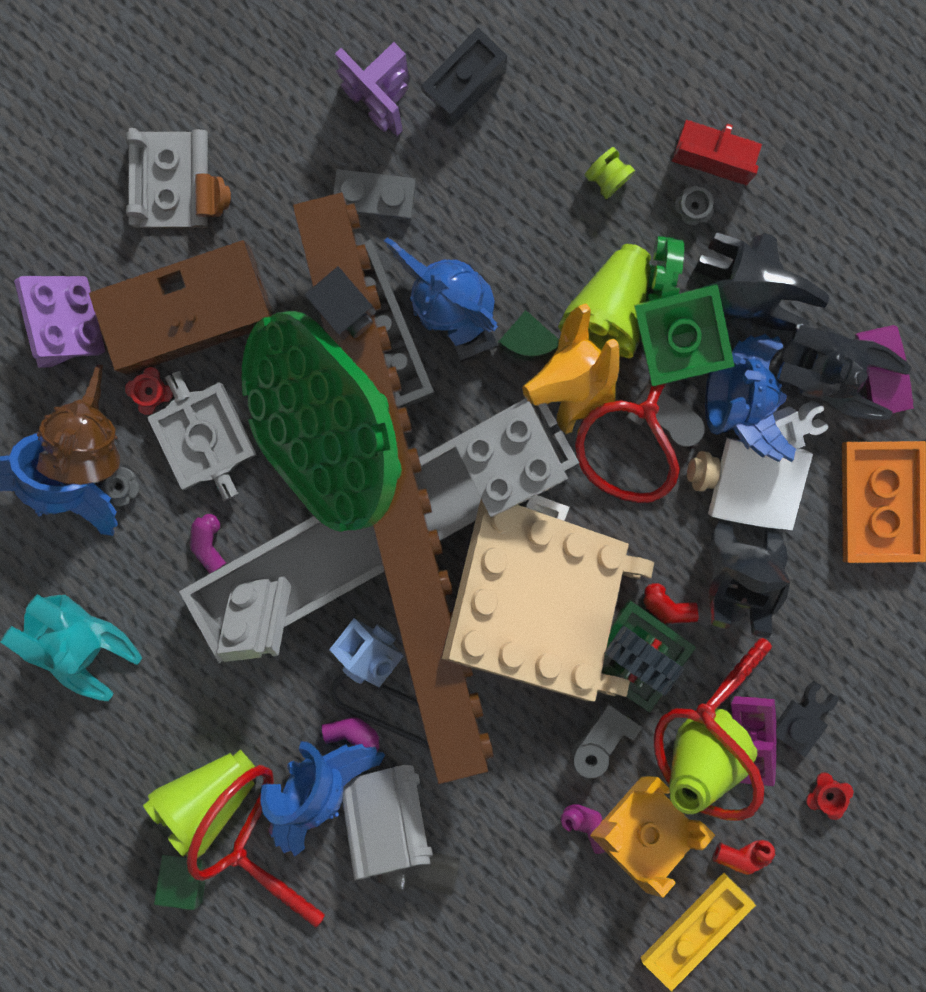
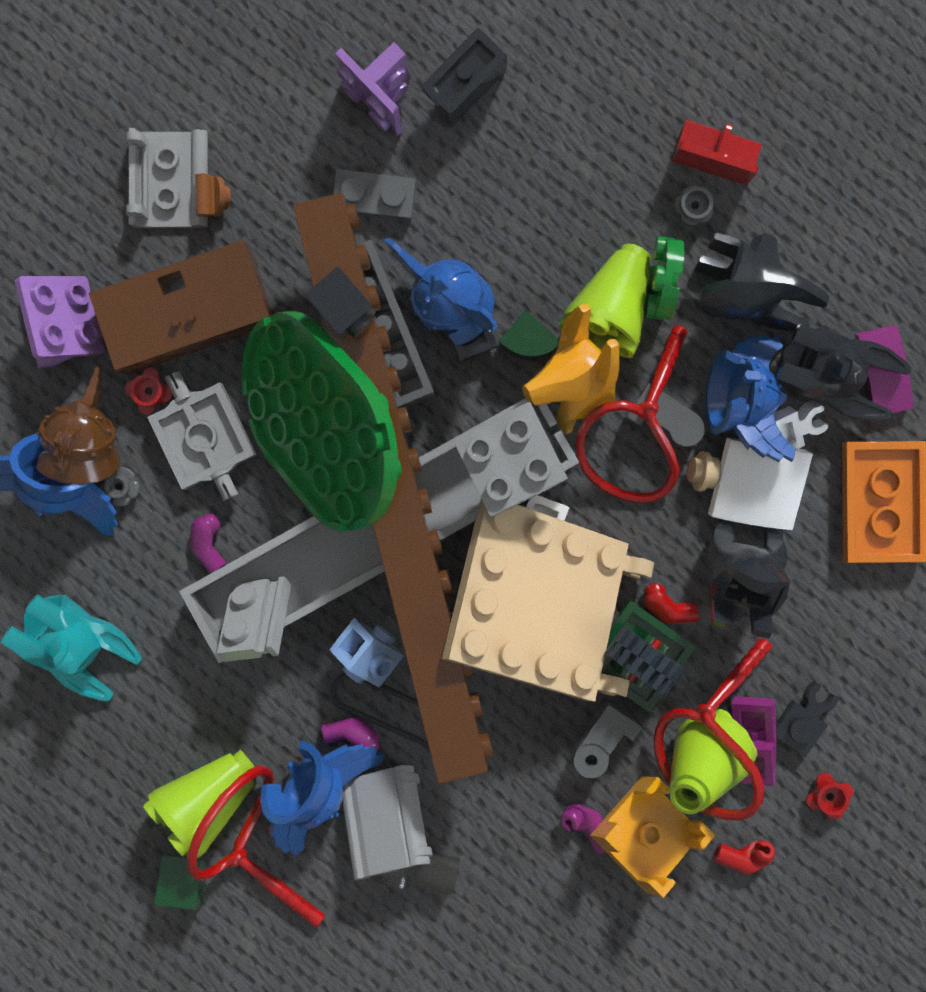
lime wheel [584,147,636,199] -> none
green slope [634,284,735,386] -> none
yellow plate [640,873,756,992] -> none

